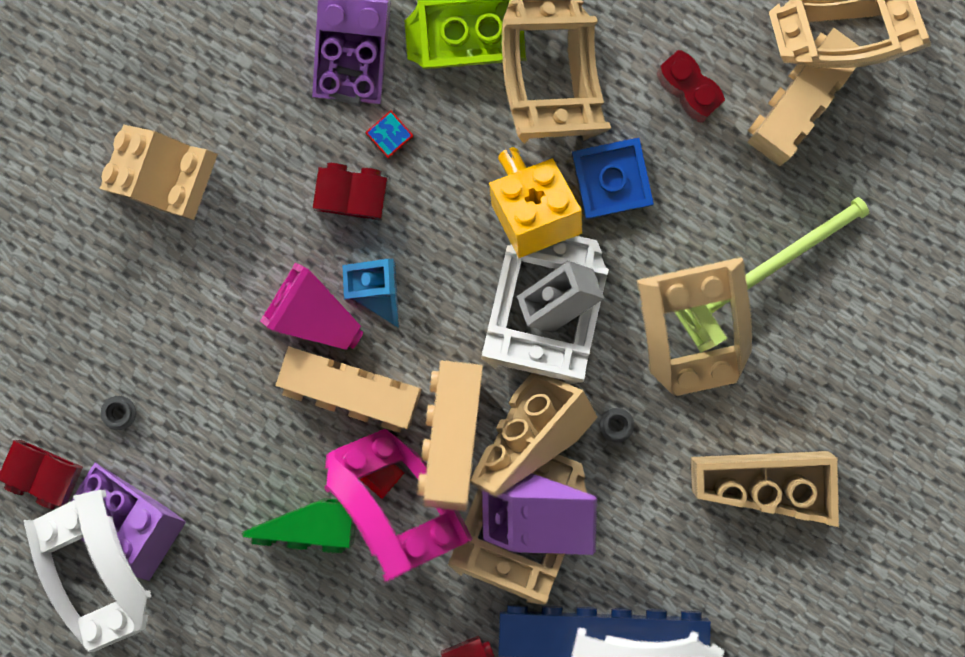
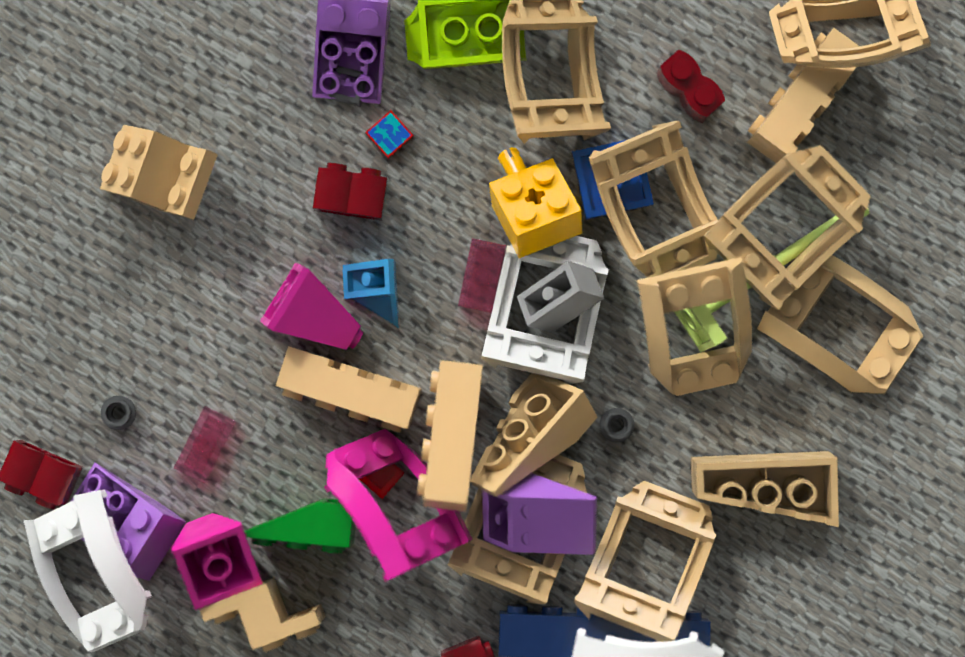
none -> dark pink slope [171,513,263,610]
none -> clear pink plate [174,406,237,483]
none -> tan bracket [199,577,326,652]
none -> clear pink plate [458,238,506,313]
none -> tan wedge [574,481,717,643]
none -> tan wedge [589,121,718,278]
none -> tan wedge [703,145,870,310]
none -> tan wedge [757,255,923,394]

